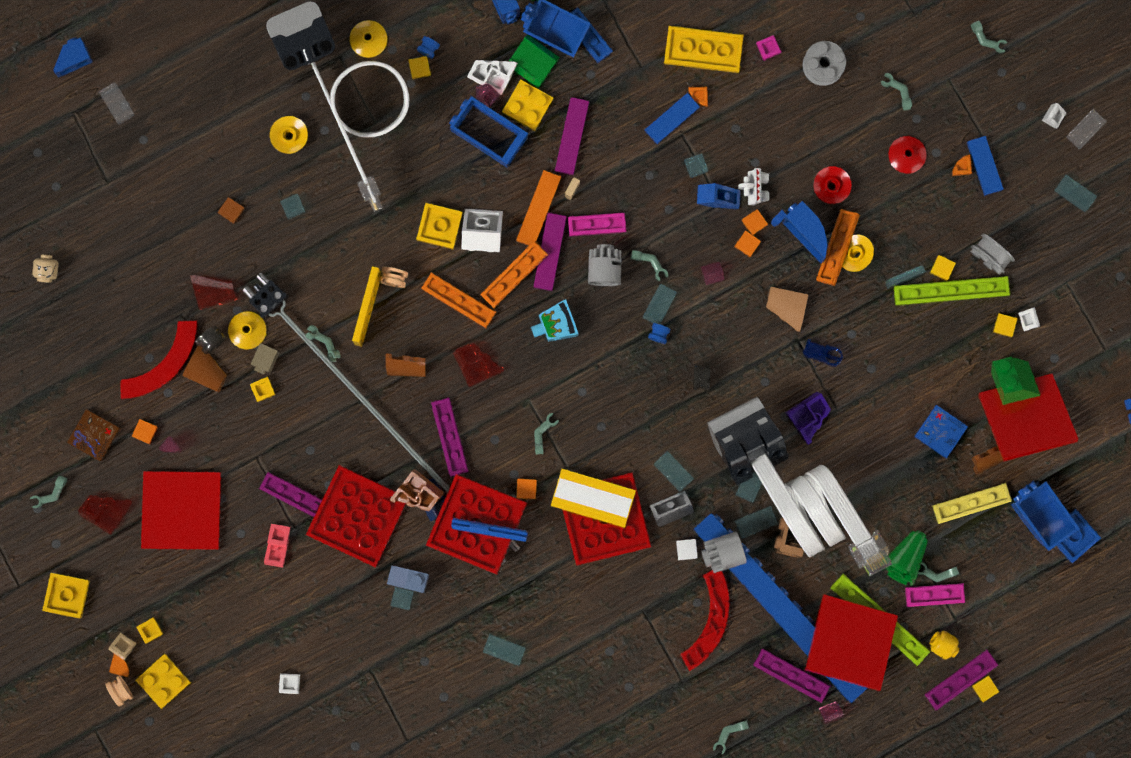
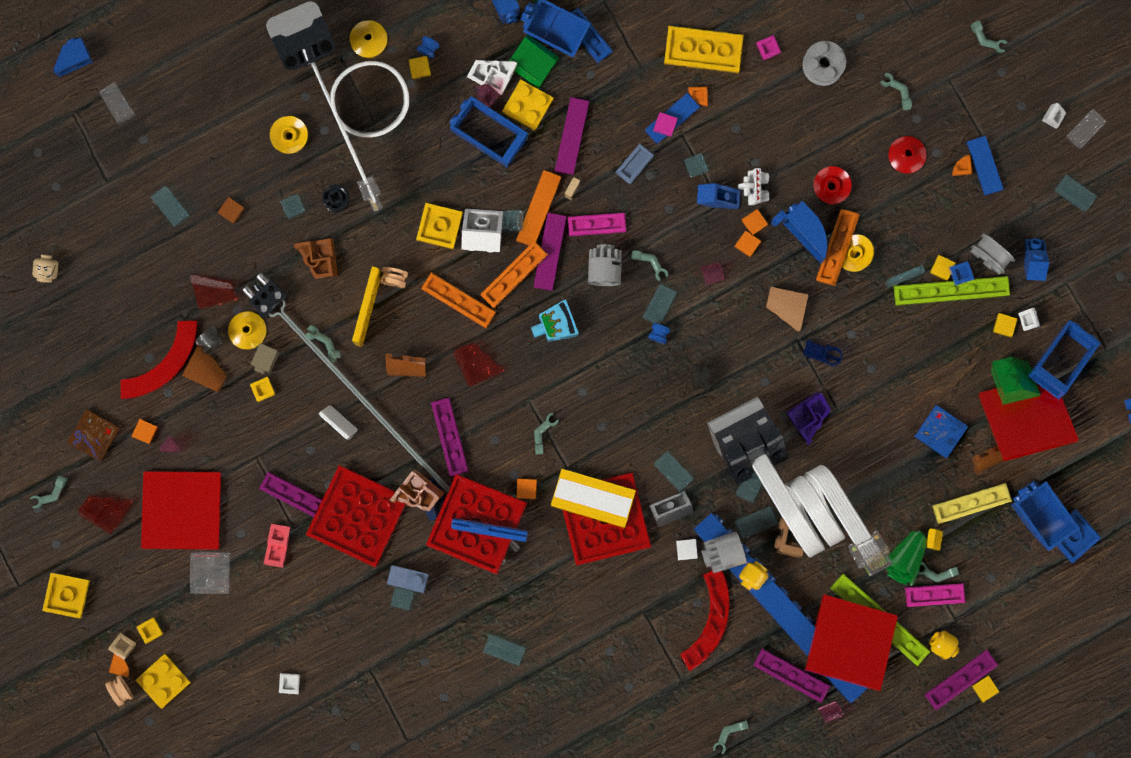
none -> clear light blue tile [151,185,190,227]
none -> clear slope [190,552,230,594]
none -> dark orange slope [294,238,338,279]
none -> white slope [319,405,357,440]
none -> black wheel [322,184,350,213]
none -> clear light blue tile [502,210,524,231]
none -> sand blue tile [616,144,654,185]
none -> dark pink tile [653,112,678,137]
none -> yellow head [739,561,768,591]
none -> yellow tile [926,529,943,551]
none -> blue tile [949,261,974,286]
none -> blue slope [1024,238,1049,281]
none -> blue window [1028,320,1100,400]

